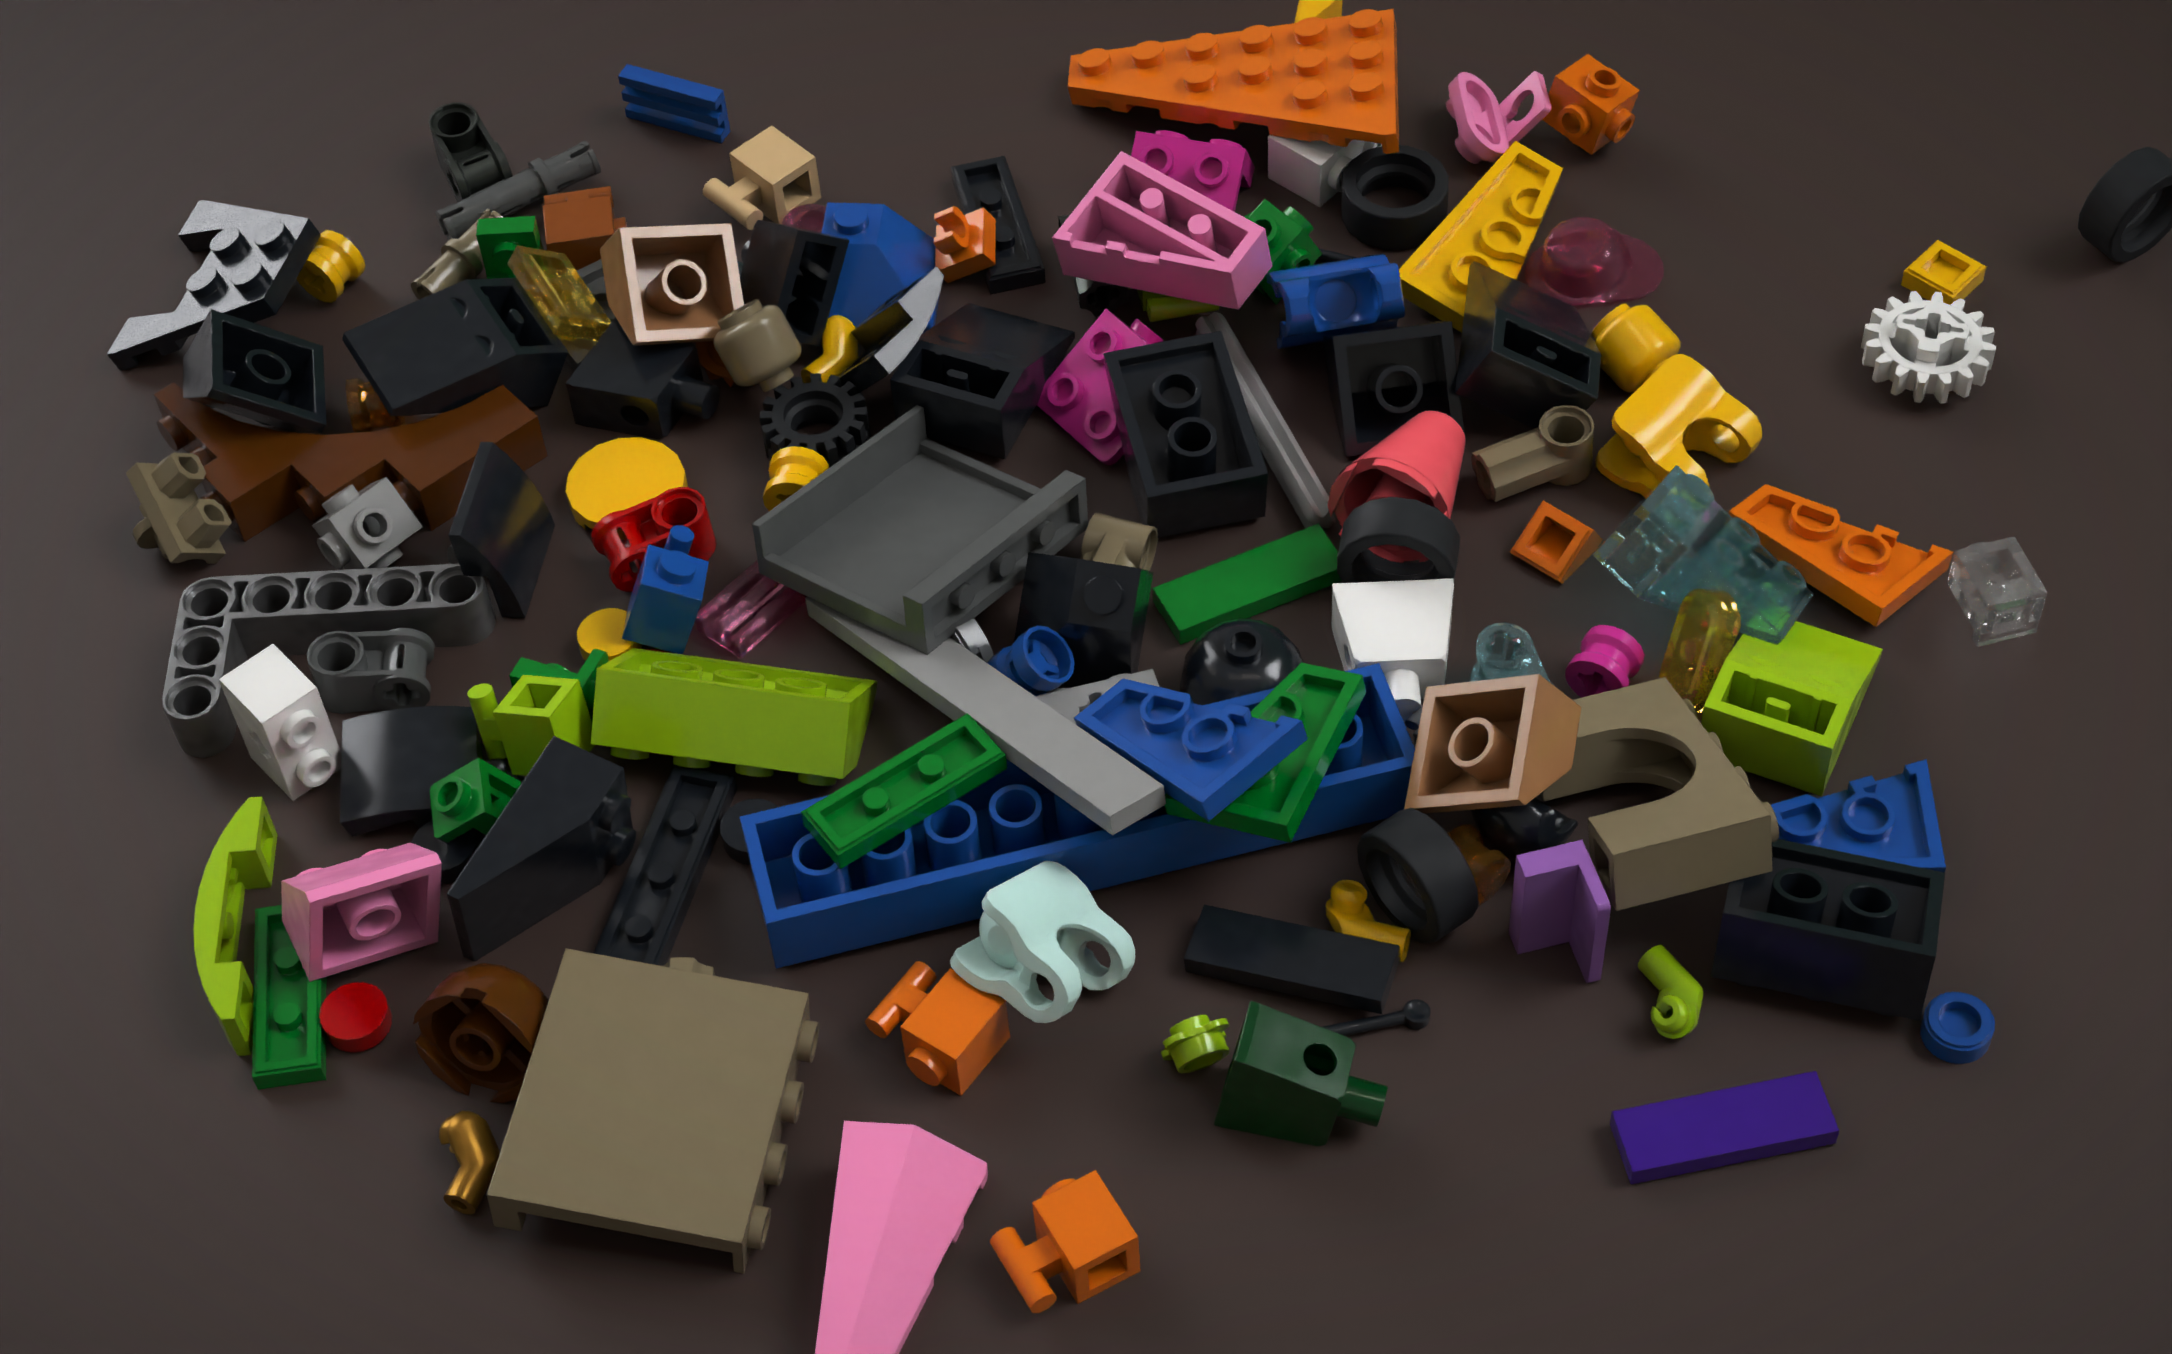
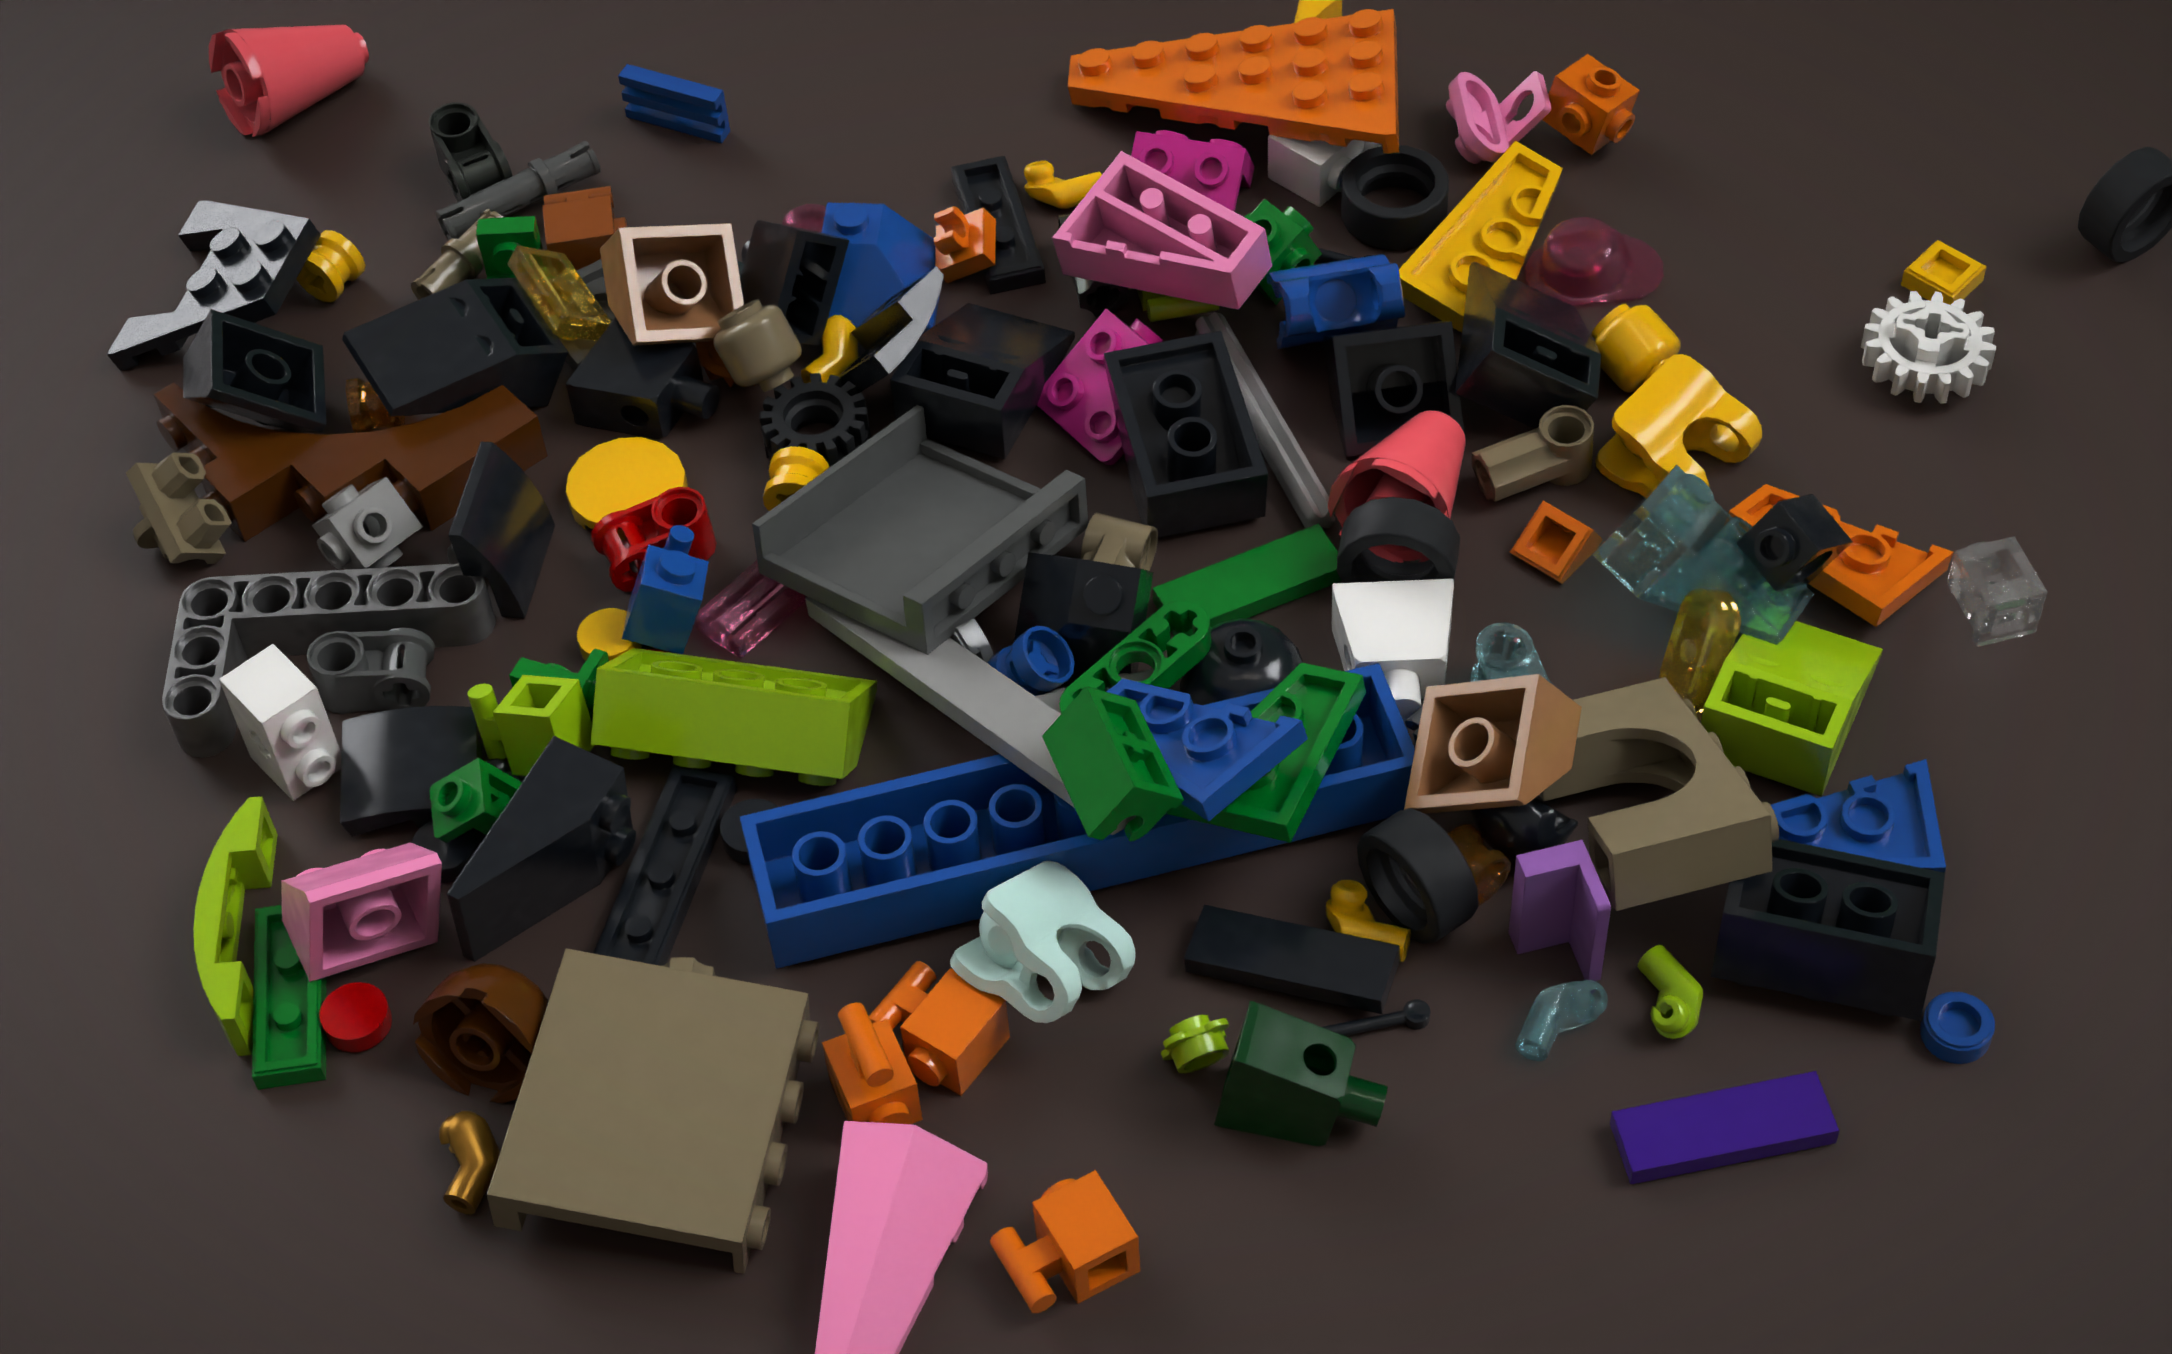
tan brick [703,125,821,230] -> none
green tile [801,713,1007,869] -> none
dark pink wheel [1565,625,1645,697] -> none
none -> coral cone [209,25,369,137]
none -> orange brick [822,1002,923,1124]
none -> yellow arm [1024,160,1102,209]
none -> green hinge [1042,686,1184,842]
none -> green beam [1059,600,1212,714]
none -> clear light blue arm [1515,979,1608,1061]
none -> black brick [1736,494,1853,592]

